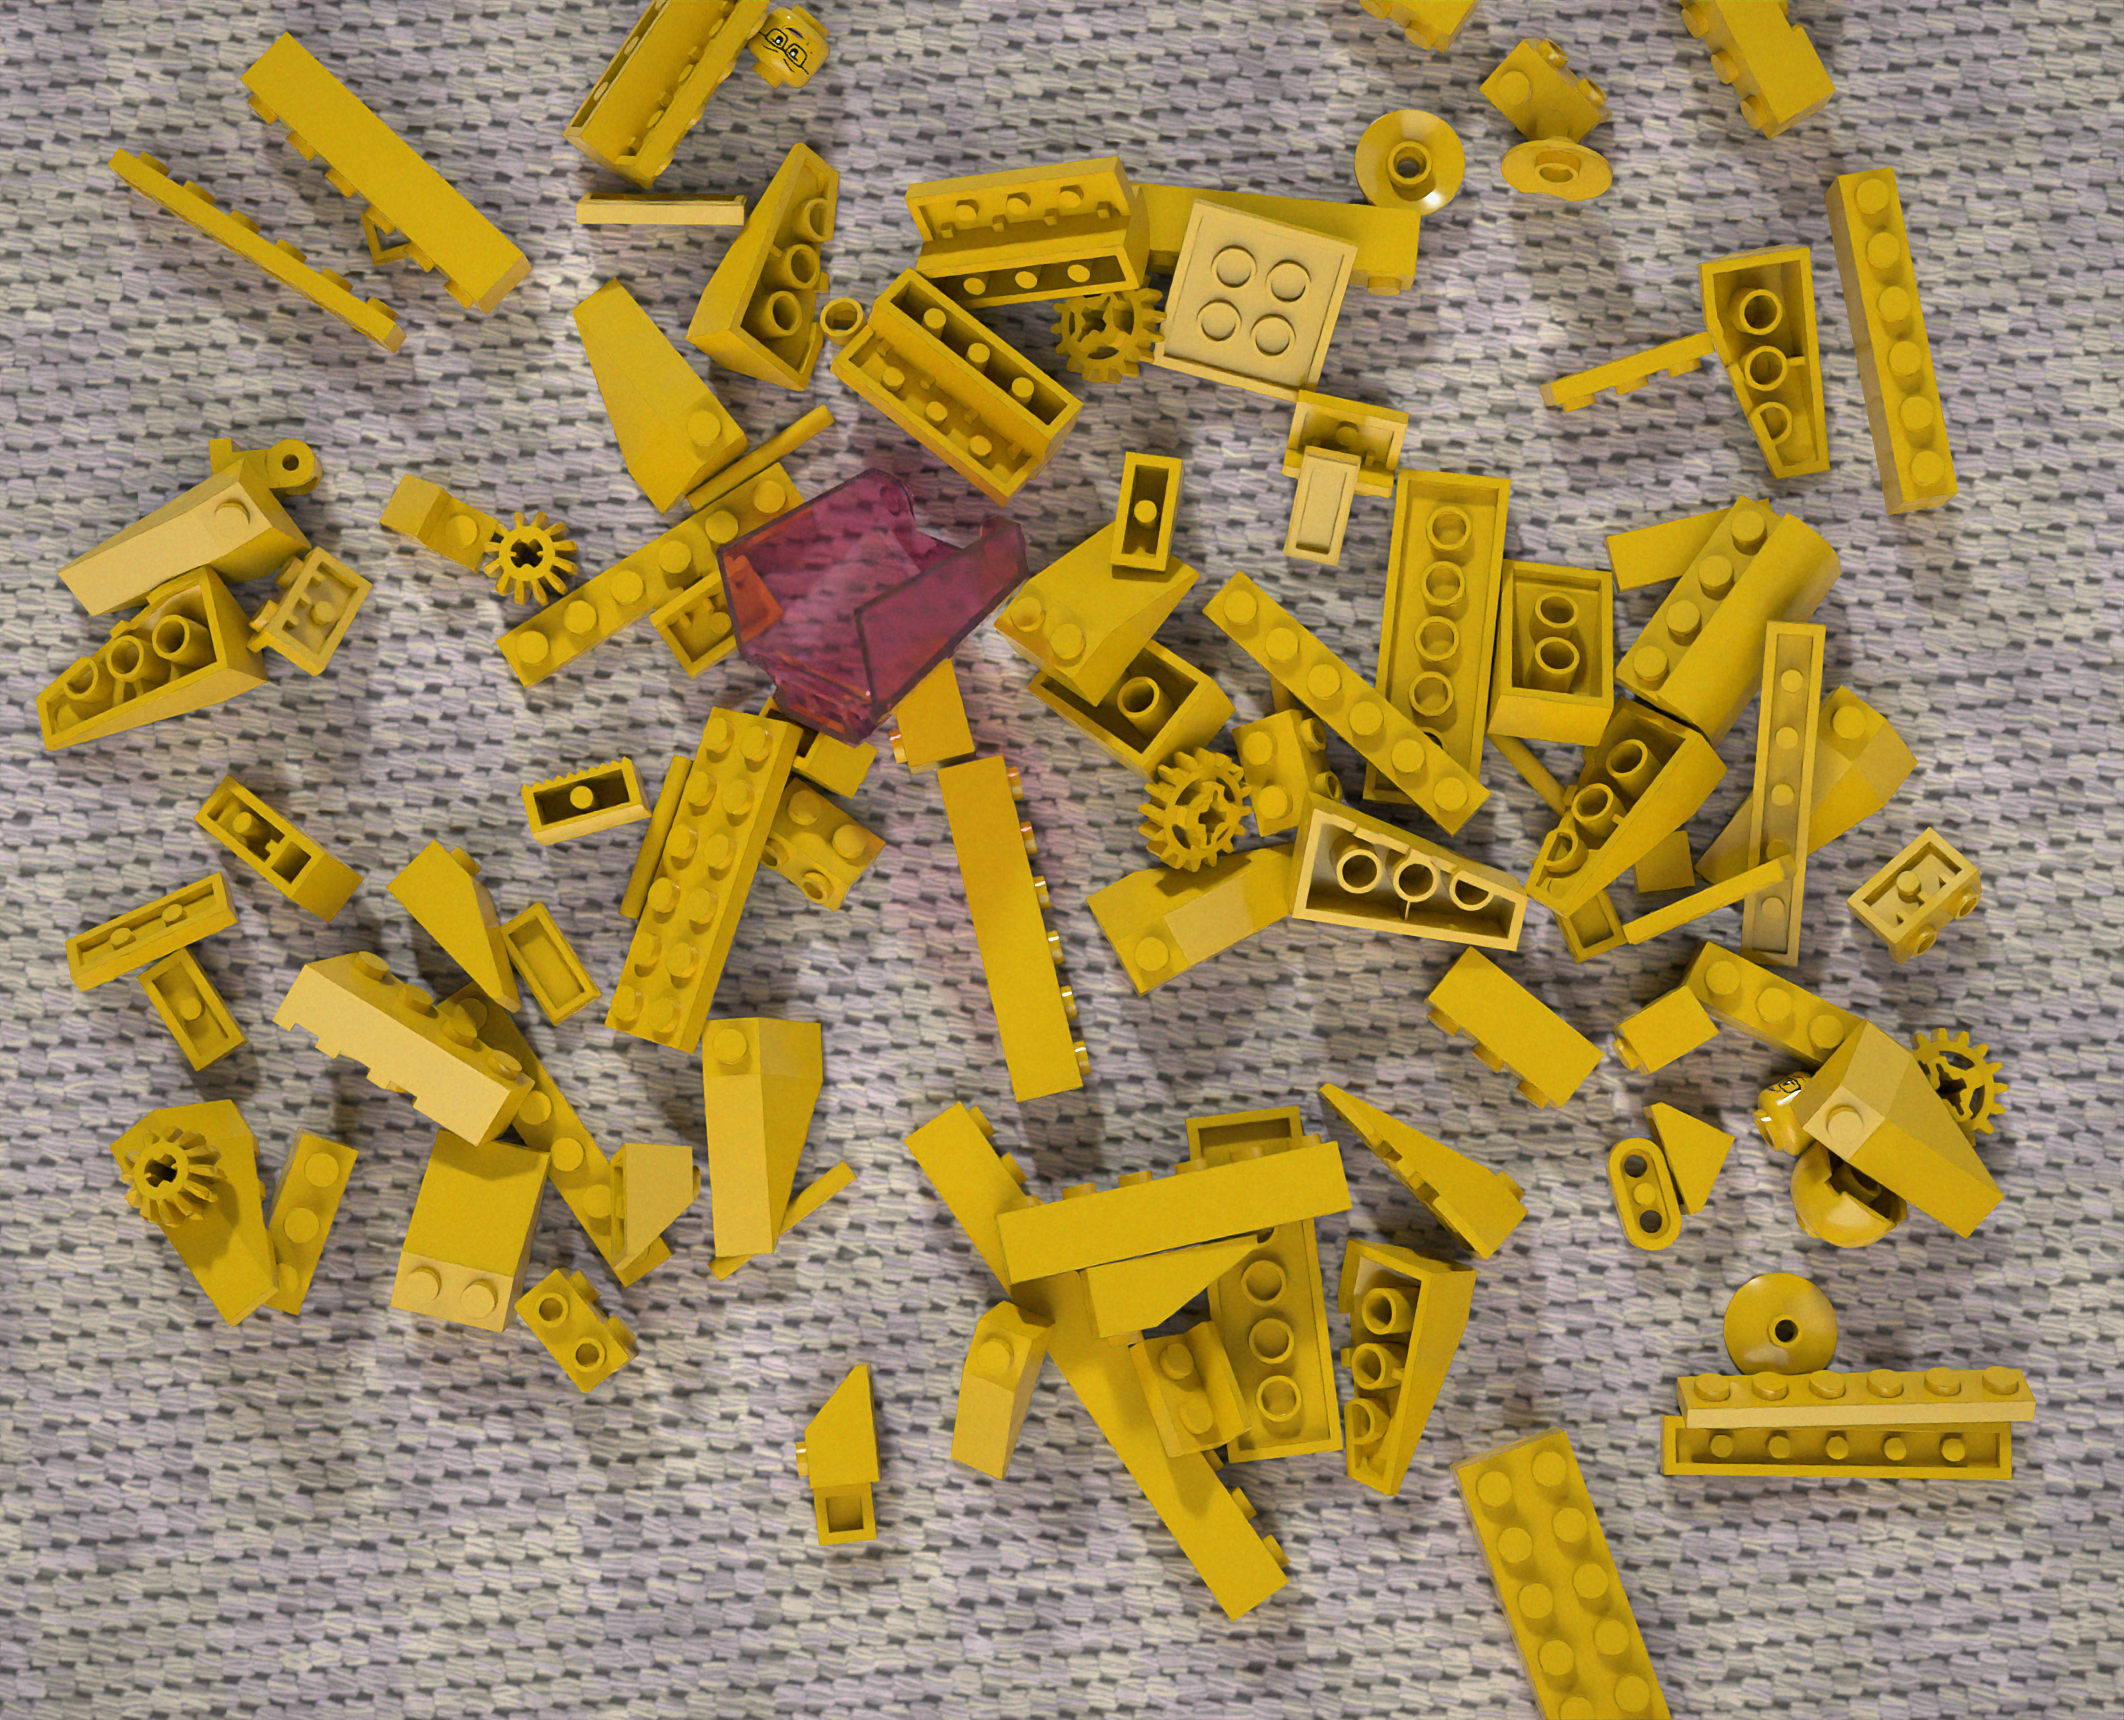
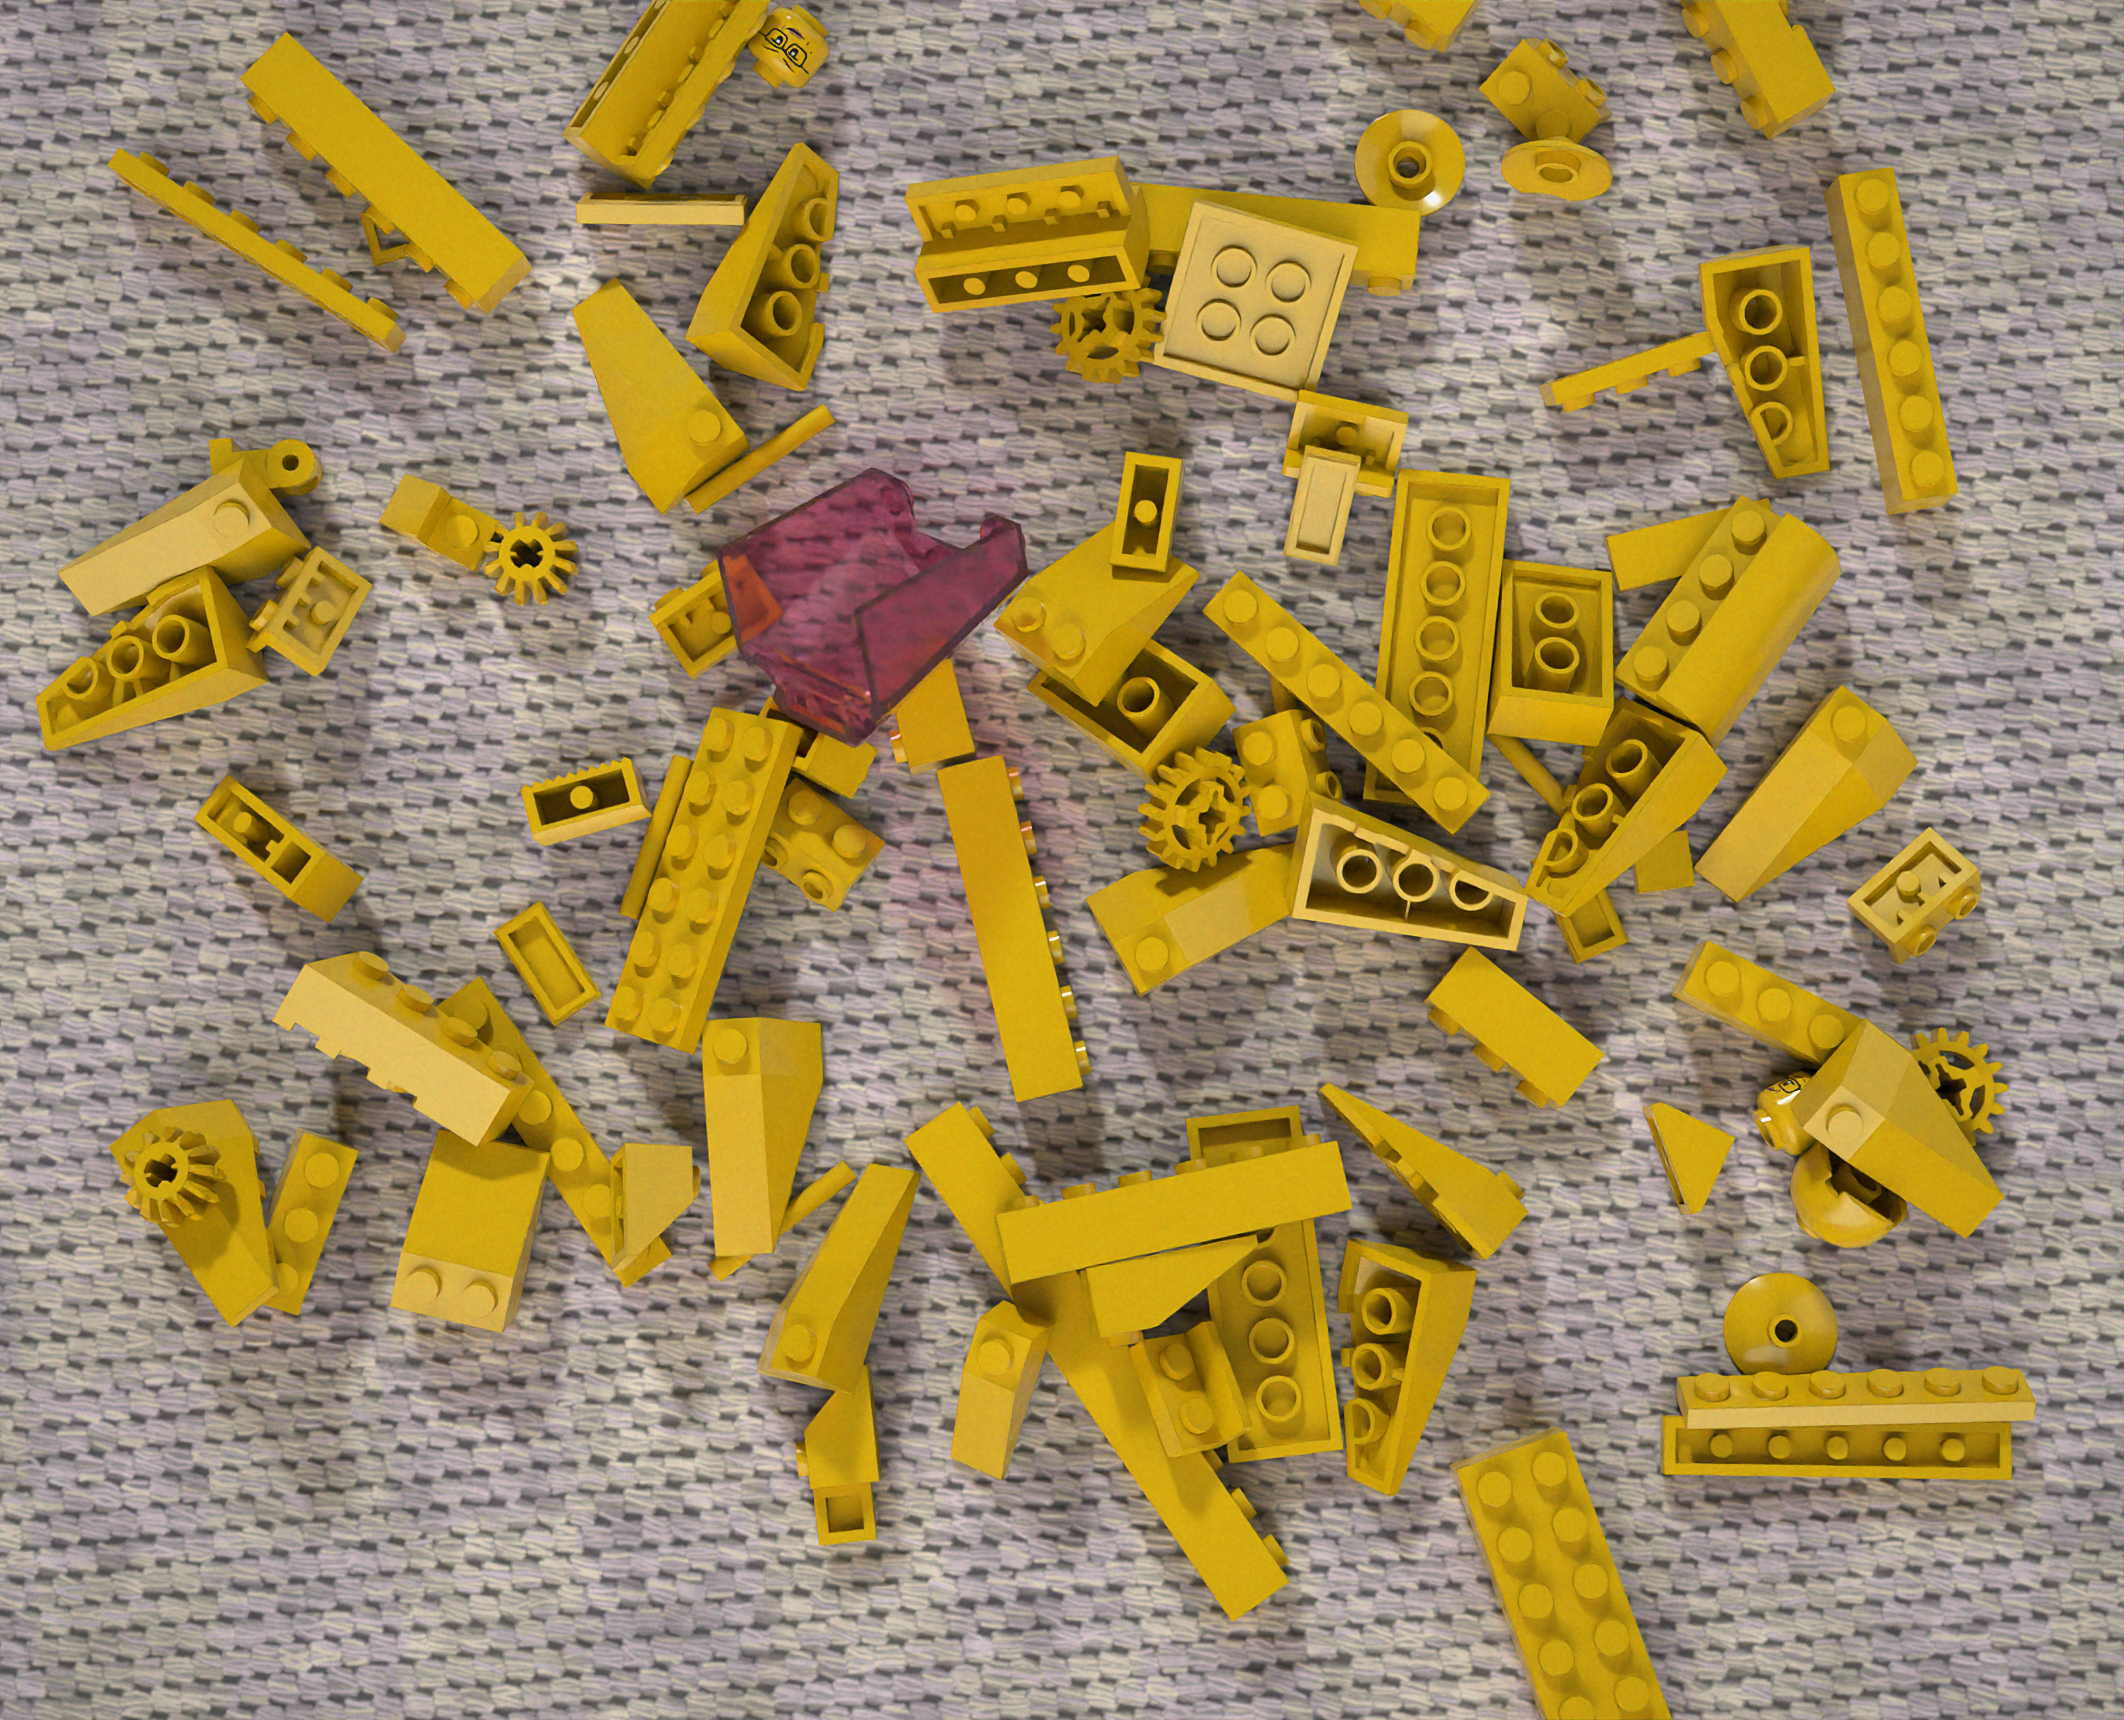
yellow plate [65,871,238,993] -> none
yellow plate [136,946,250,1073] -> none
yellow slope [385,839,522,1014] -> none
yellow plate [495,461,810,690] -> none
yellow bracket [514,1267,638,1393] -> none
yellow hinge [820,297,867,347] -> none
yellow brick [830,266,1084,508] -> none
yellow plate [1605,1137,1682,1251] -> none
yellow slope [1611,984,1719,1076] -> none
yellow tile [1622,853,1798,945] -> none
yellow plate [1740,620,1826,967] -> none
none -> yellow wedge [756,1163,921,1395]

